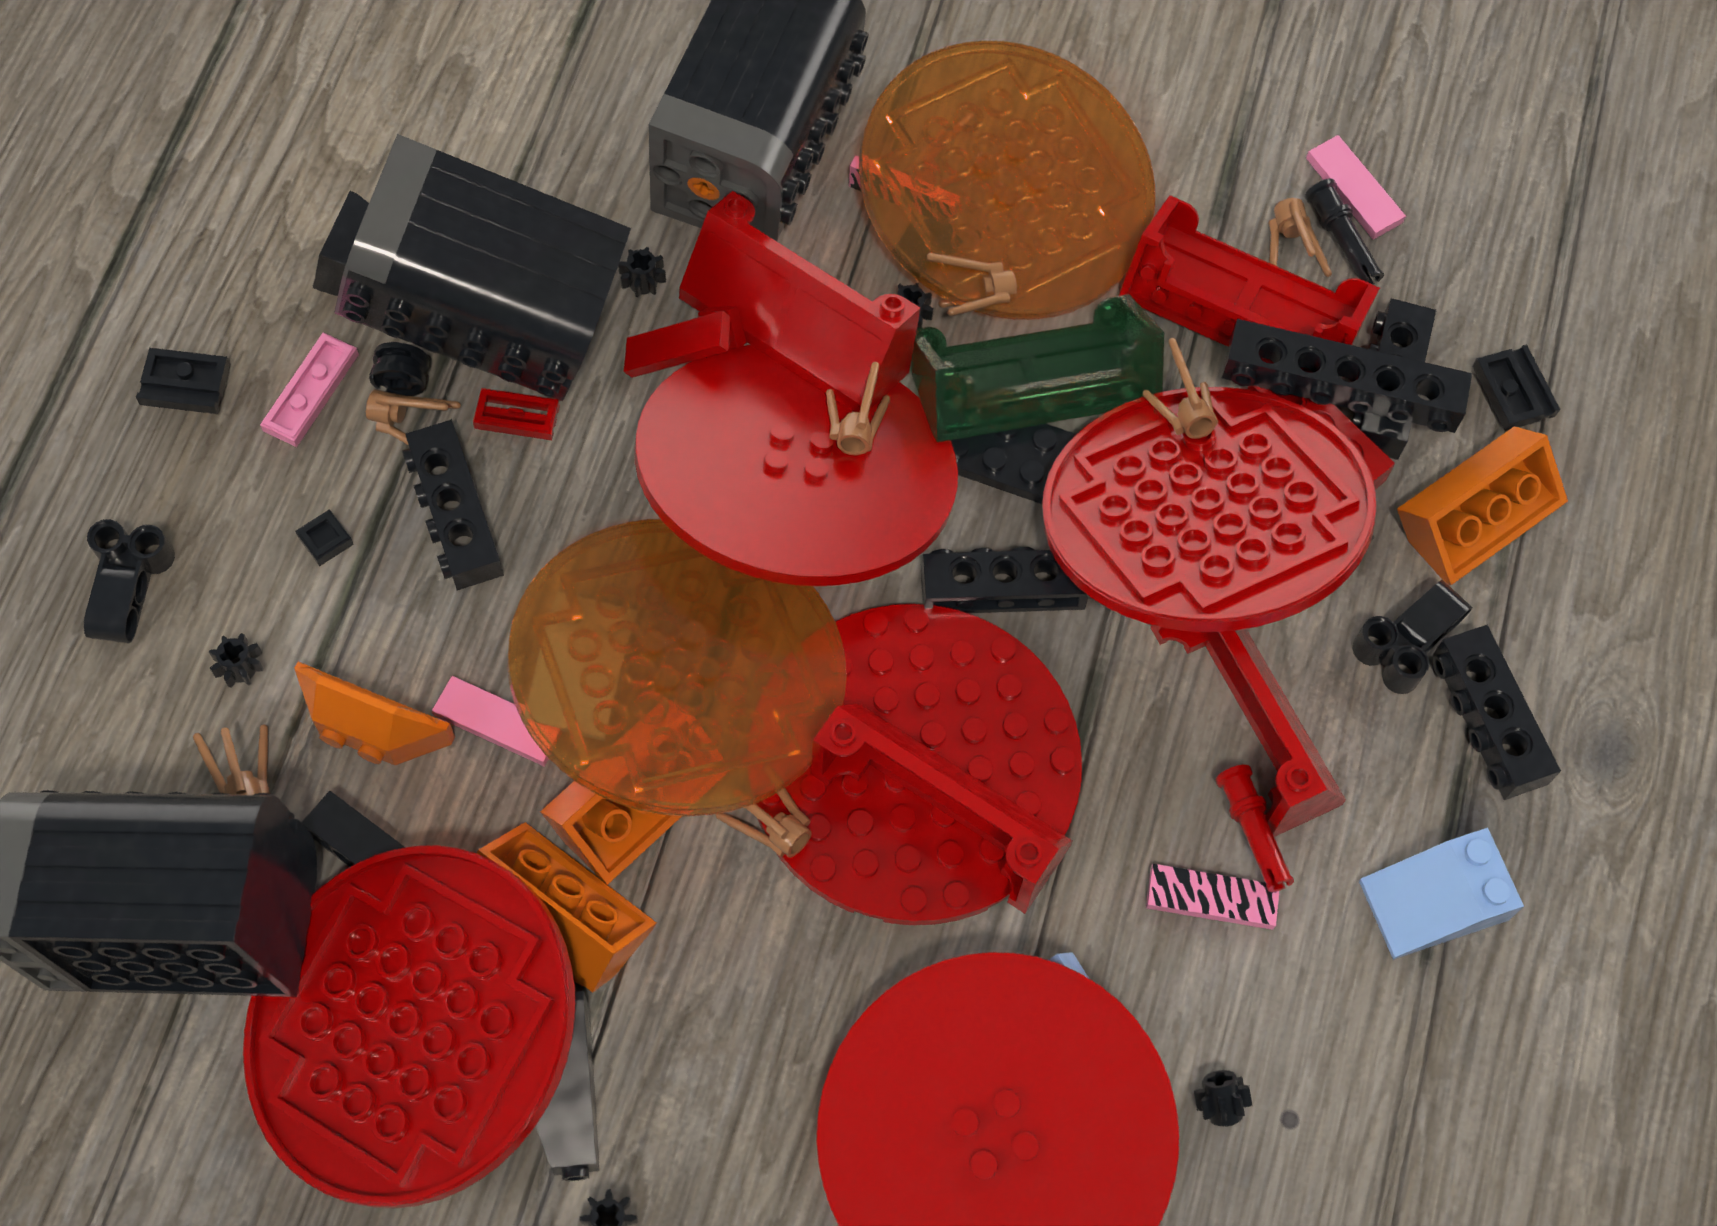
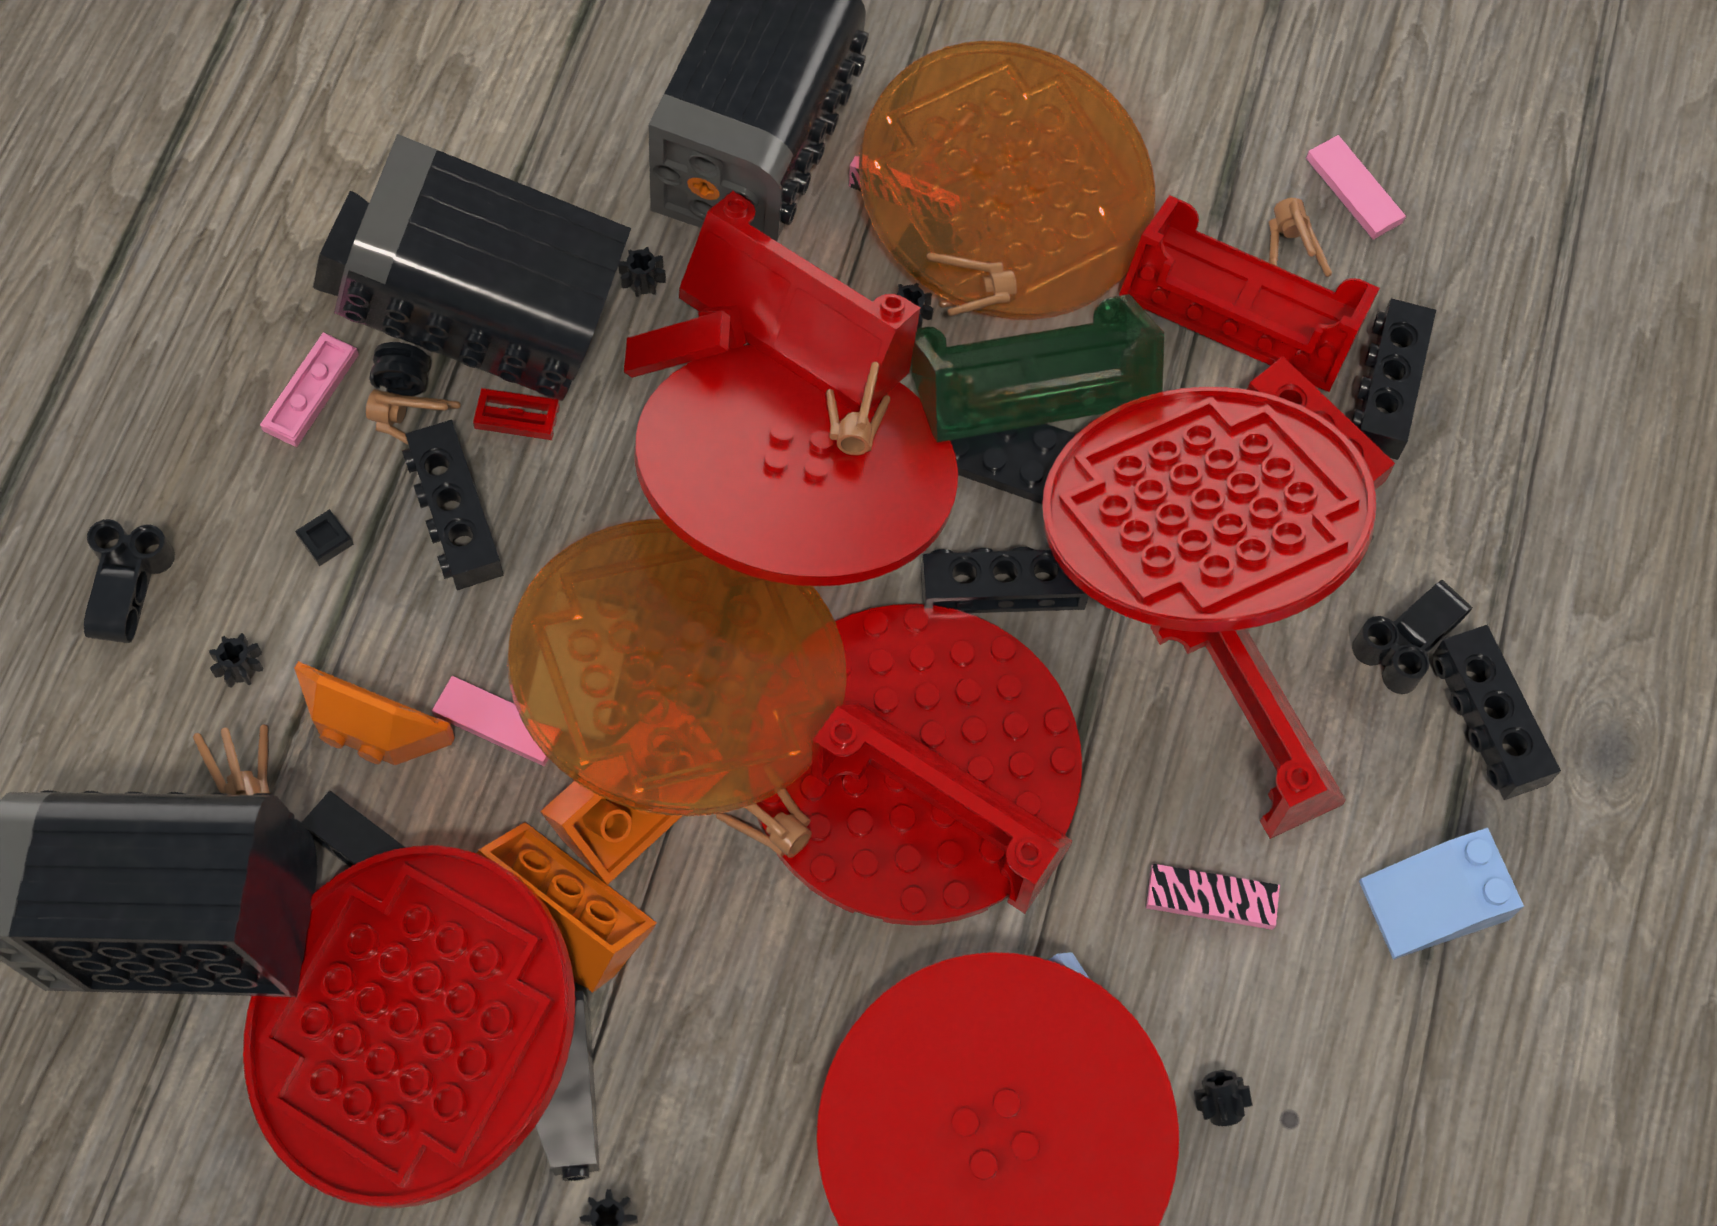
black plate [136,348,231,414] -> none
medium nougat plant [1142,338,1218,439] -> none
red pin [1215,764,1294,892] -> none
black brick [1222,319,1472,433] -> none
black pin [1305,178,1384,285] -> none
orange slope [1397,426,1568,585] -> none
black plate [1472,344,1560,431] -> none

